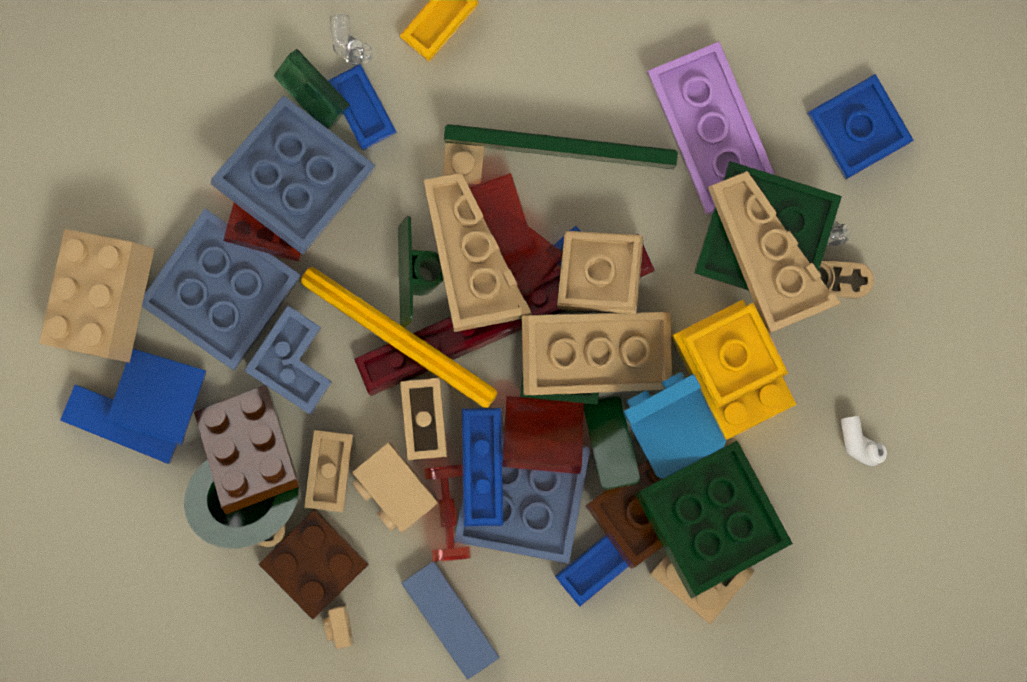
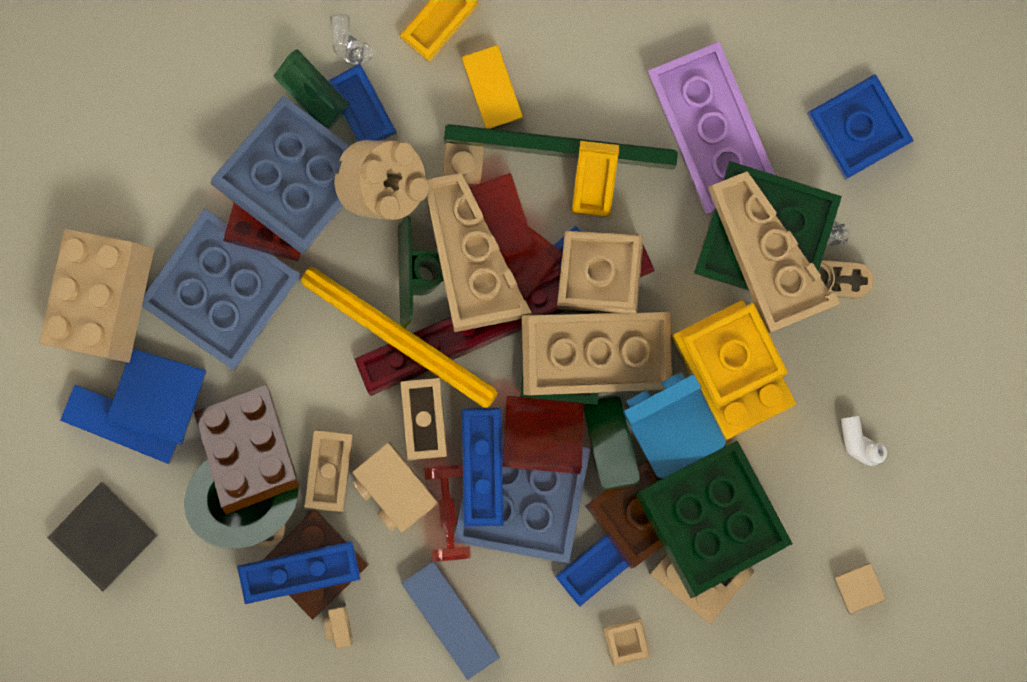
sand blue panel [244,306,332,415] -> none
none -> clear smoke tile [47,481,159,592]
none -> blue tile [237,541,361,604]
none -> tan brick [334,140,429,220]
none -> yellow tile [461,45,523,129]
none -> yellow tile [572,141,619,217]
none -> tan tile [603,618,651,666]
none -> tan tile [834,563,886,614]

